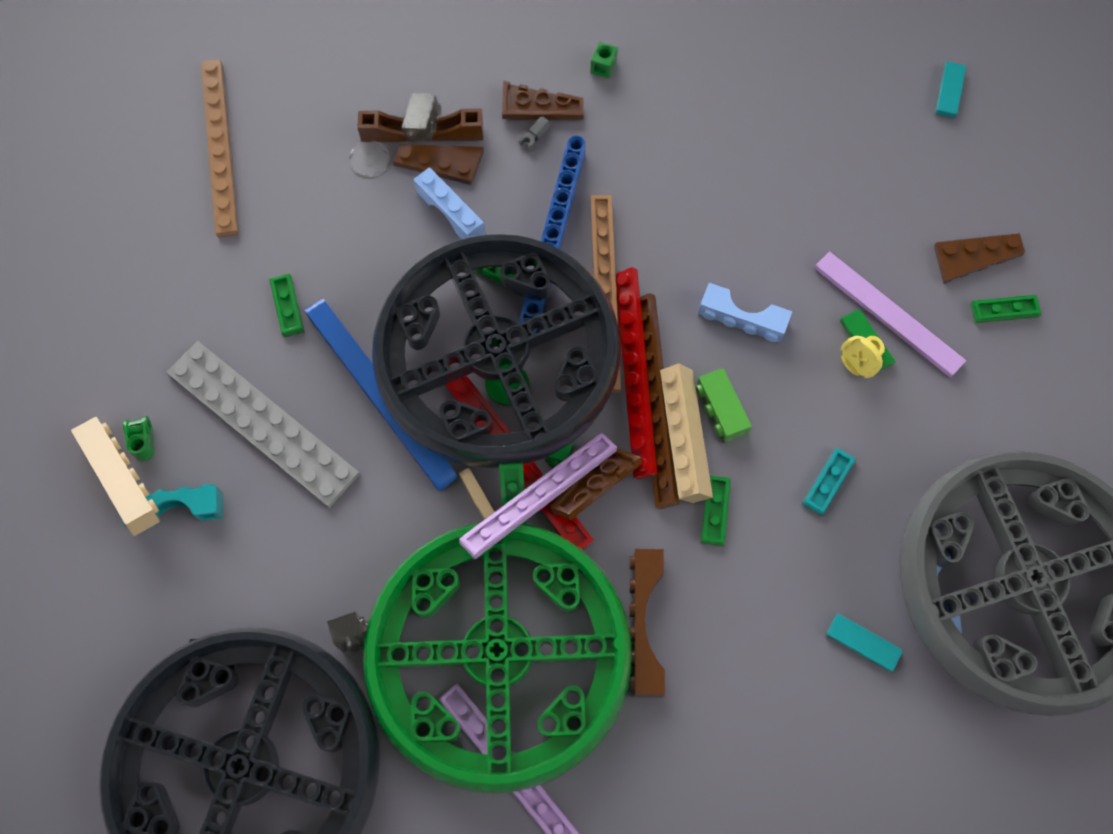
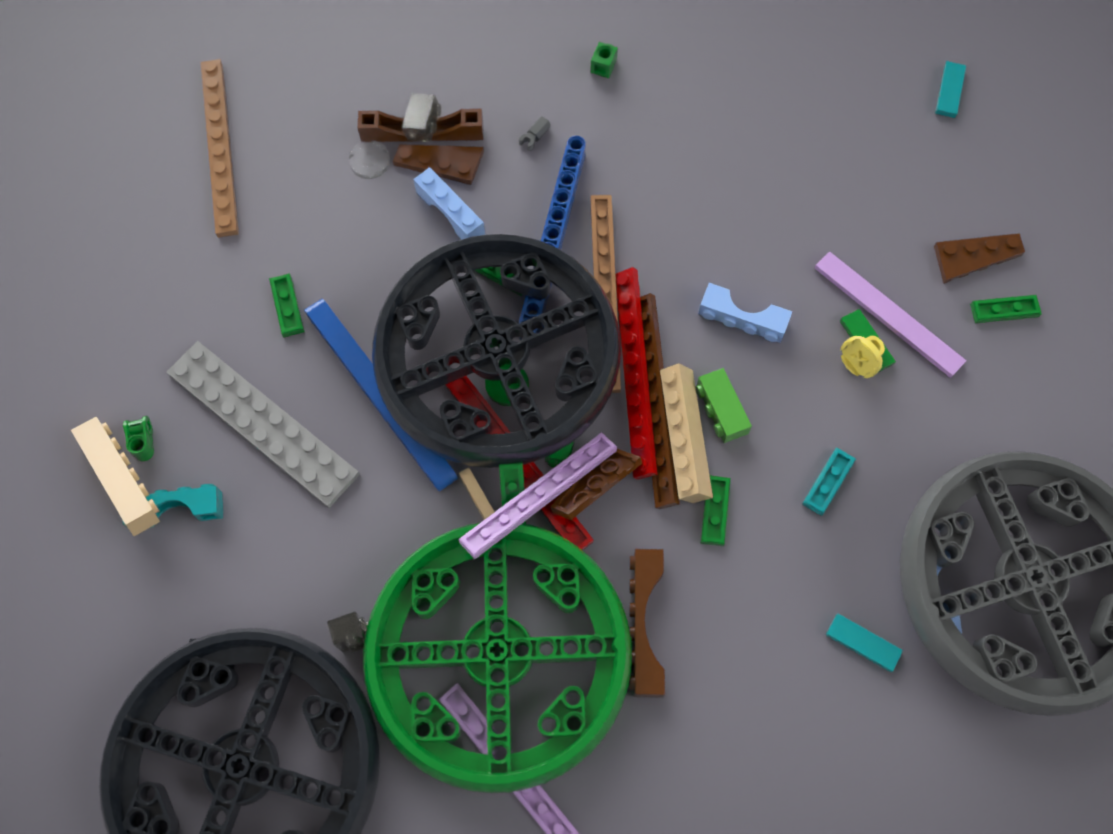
reddish brown wing [502,80,583,120] -> none

